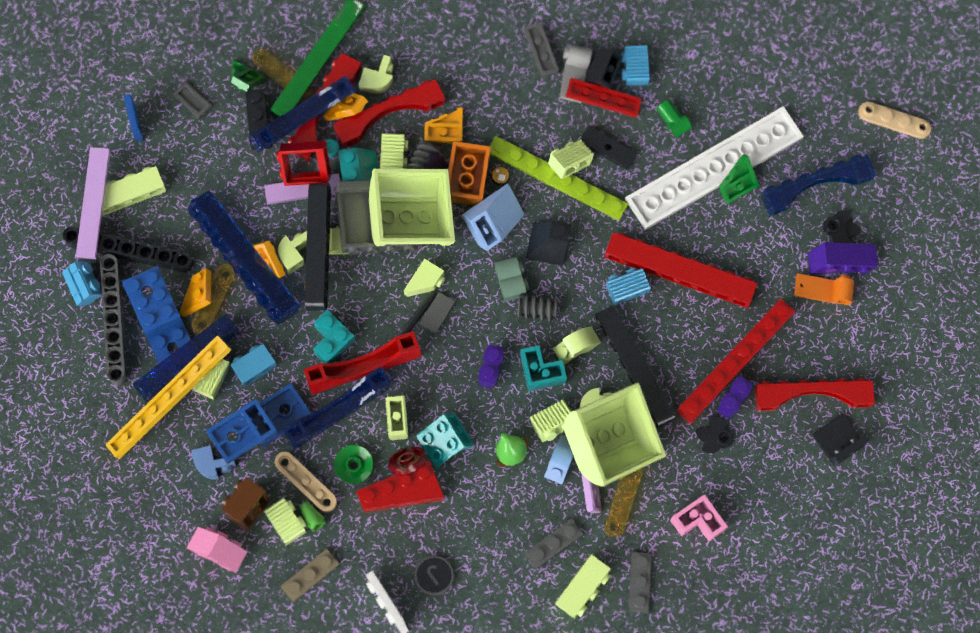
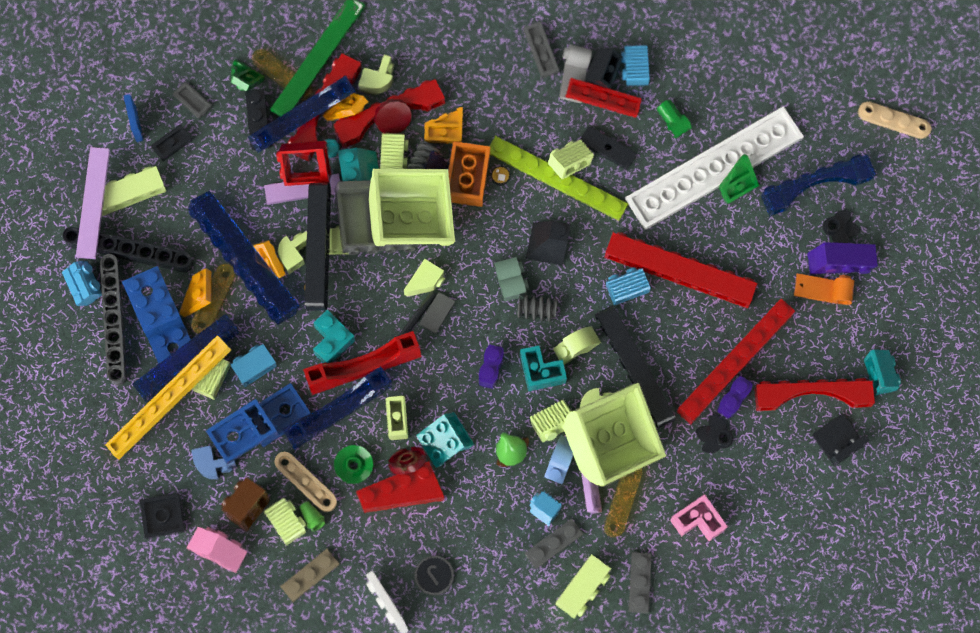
light blue slope [462,184,525,251] -> none
none -> black plate [139,493,185,539]
none -> black plate [151,124,192,162]
none -> dark red tile [374,99,411,134]
none -> dark azure brick [530,491,561,526]
none -> teal slope [864,350,901,396]

